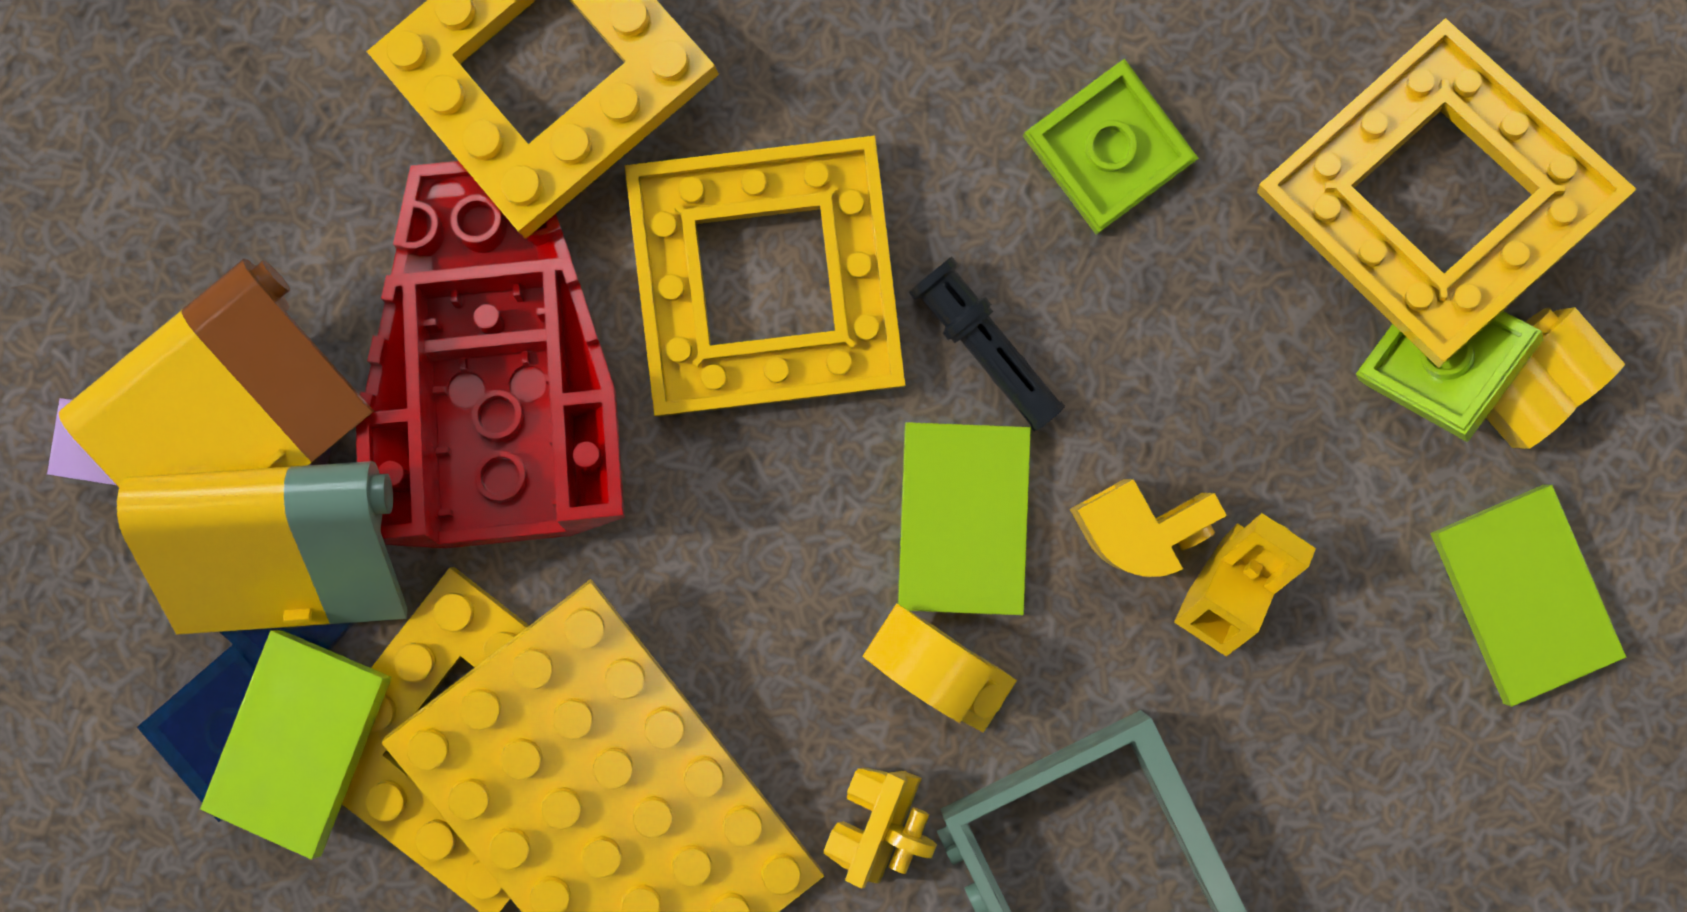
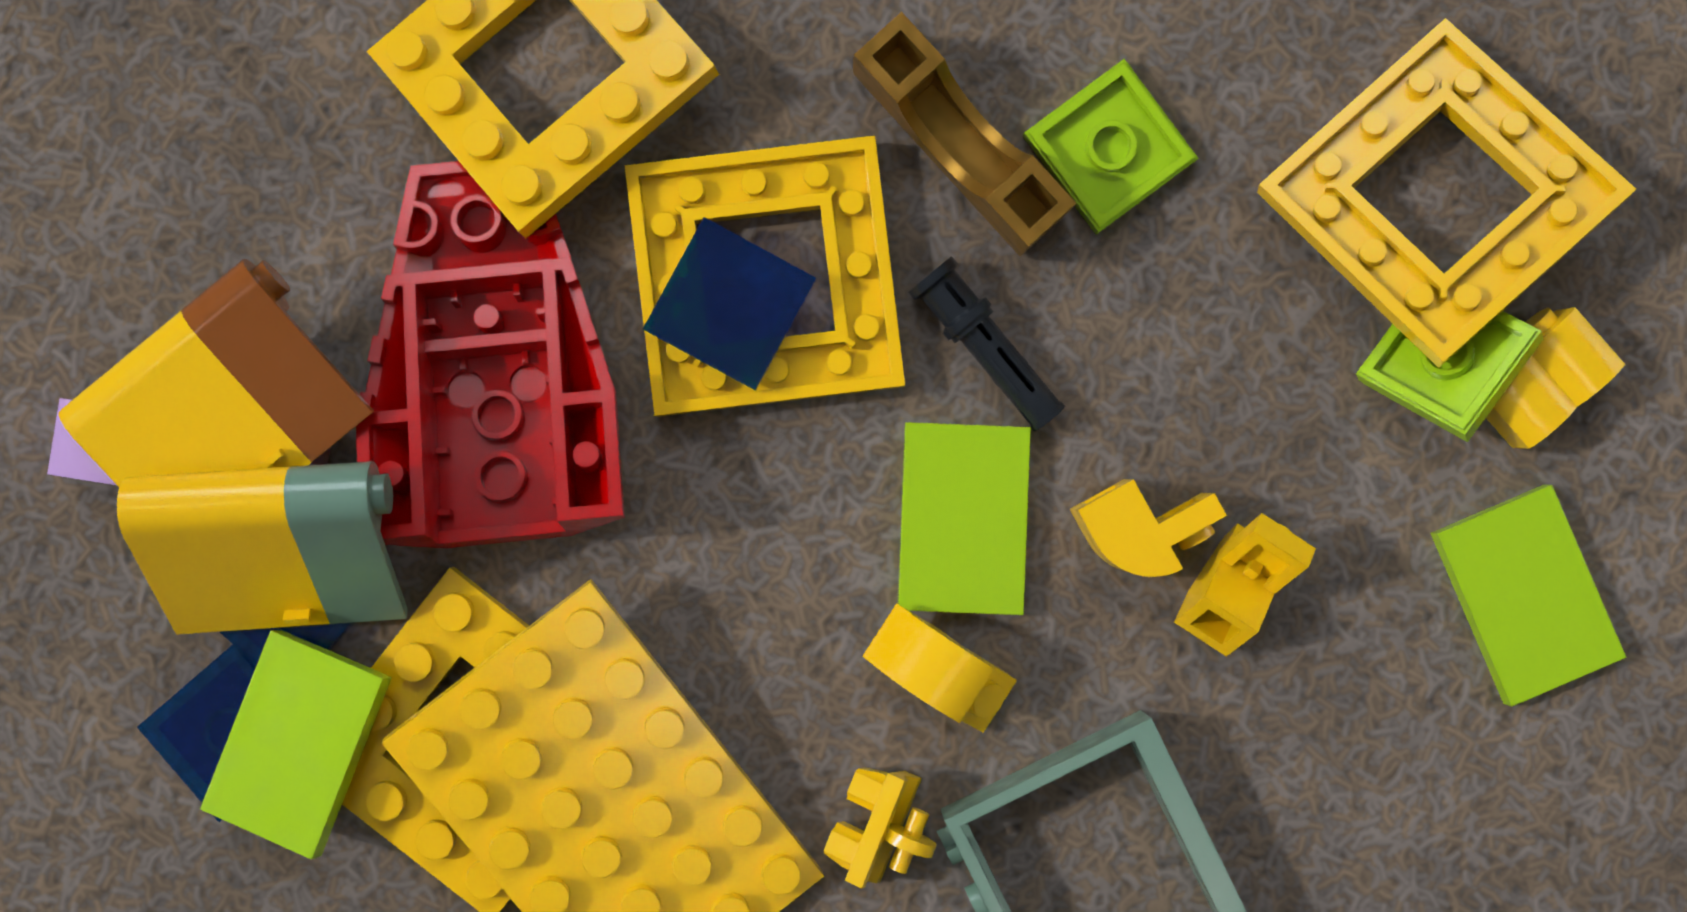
none -> clear blue tile [643,217,817,391]
none -> pearl gold arch [853,11,1076,257]

